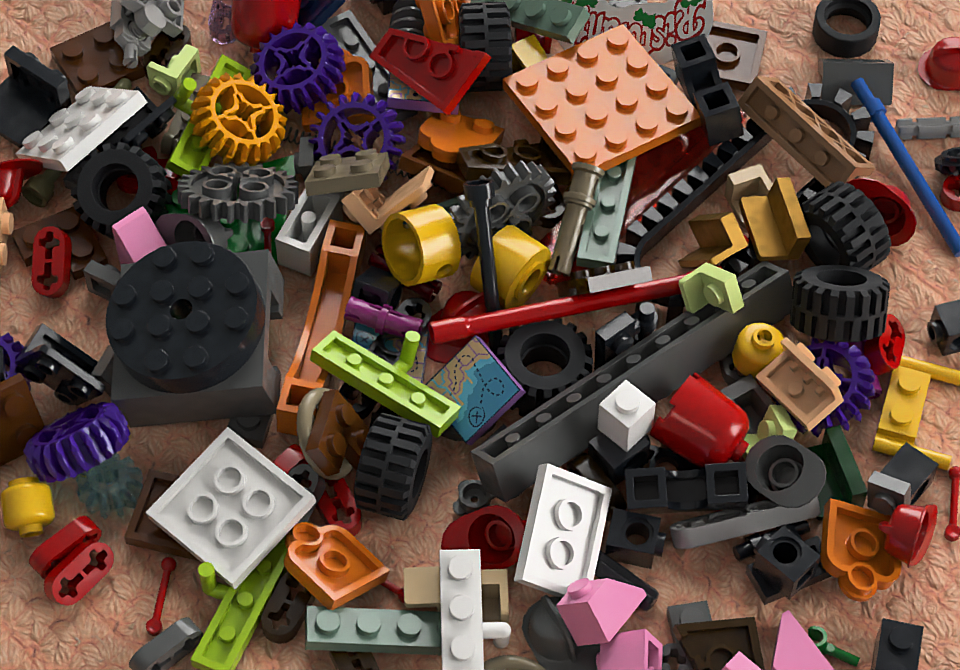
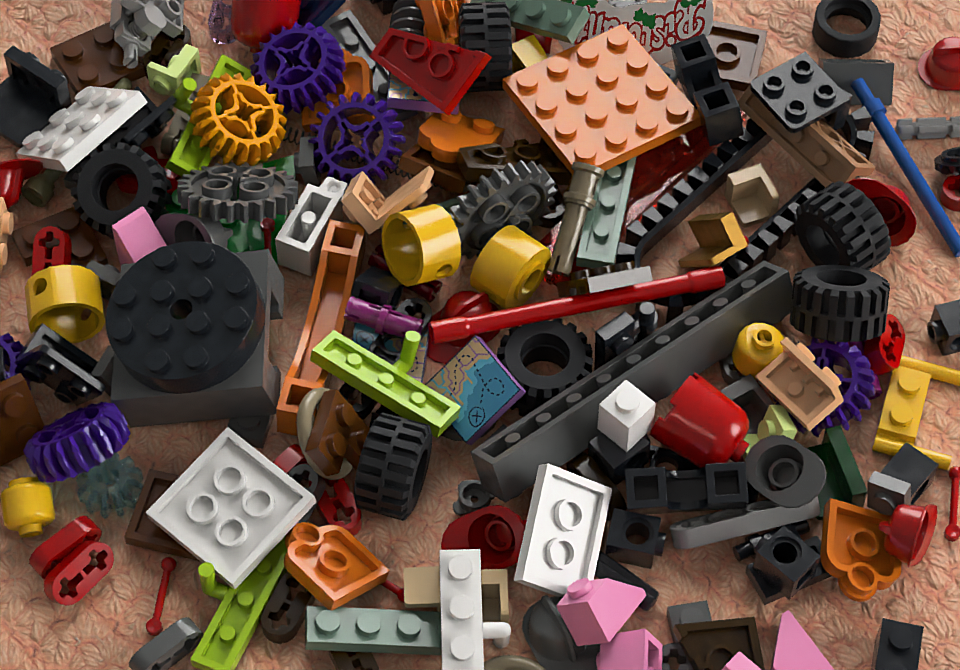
dark tan plate [304,149,390,196] -> none
black piece [463,179,503,357] -> none
yellowish green bracket [678,262,744,314] -> none
pearl gold panel [738,177,811,261] -> none
green hand [808,626,860,667] -> none
none -> yellow piece [24,265,105,344]
none -> bracket [750,52,850,133]

